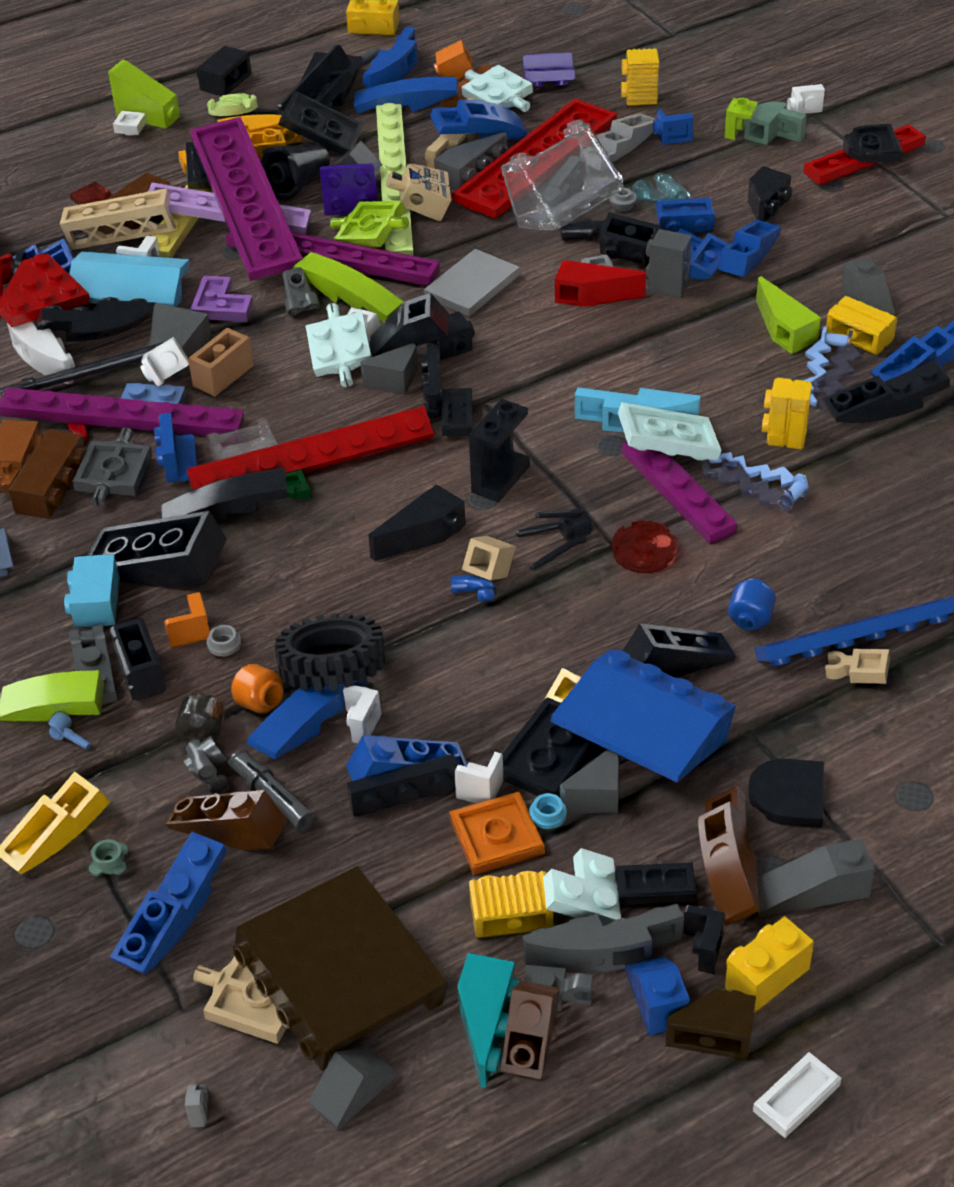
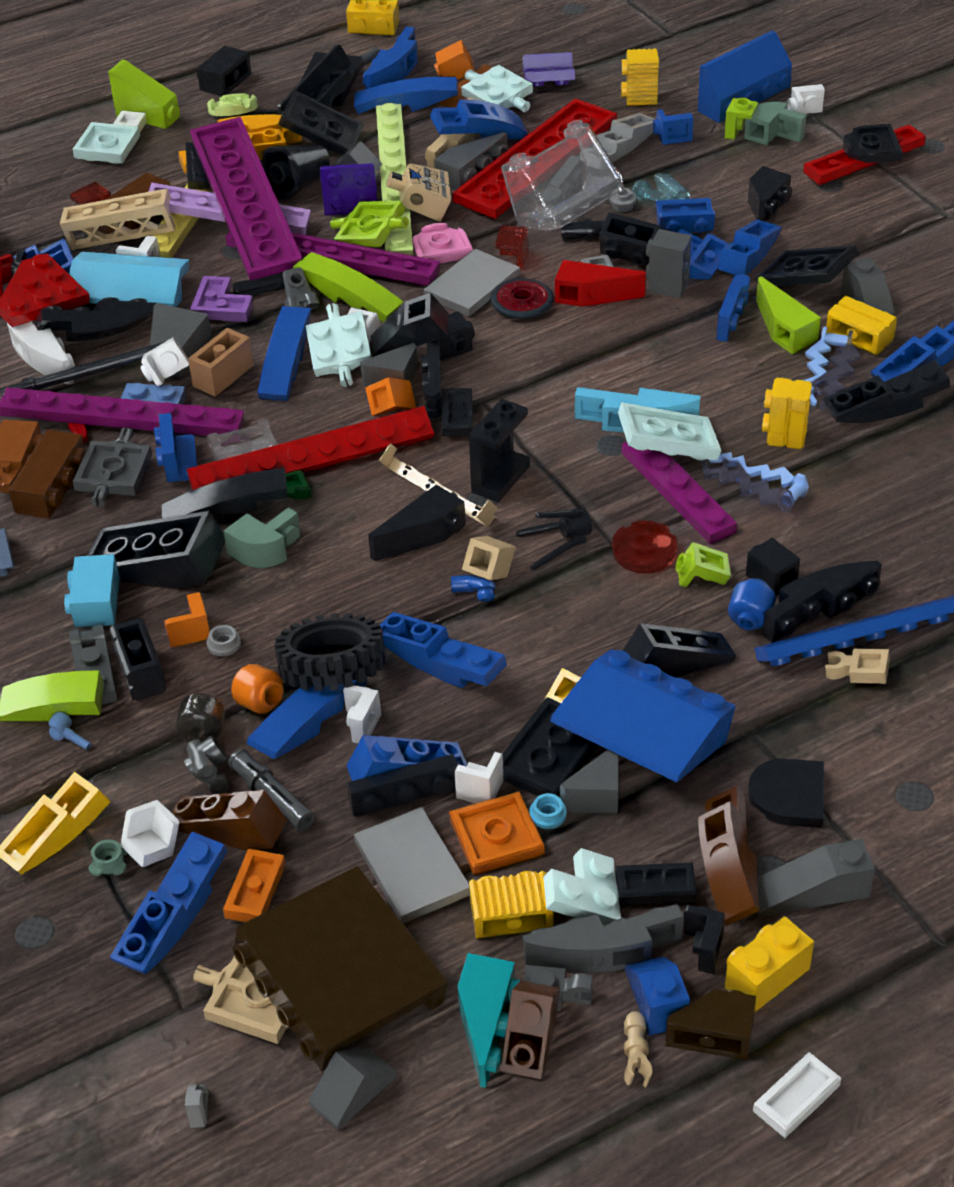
none -> light aqua plate [72,122,141,164]
none -> white panel [120,800,179,867]
none -> orange plate [223,849,286,922]
none -> sand green brick [224,507,301,568]
none -> black axle [233,272,309,296]
none -> blue slope [257,306,311,401]
none -> light grey tile [354,807,470,924]
none -> orange panel [365,377,416,417]
none -> tan piece [379,444,498,527]
none -> blue slope [380,612,507,688]
none -> bright pink tile [412,223,473,264]
none -> dark red wheel [491,278,554,319]
none -> clear red panel [495,225,529,269]
none -> tan piece [624,1011,652,1088]
none -> lime bracket [675,542,731,587]
none -> blue slope [698,30,792,123]
none -> blue hinge [716,274,750,342]
none -> black brick [746,537,800,596]
none -> black tile [756,245,859,286]
none -> black slope [763,561,882,643]

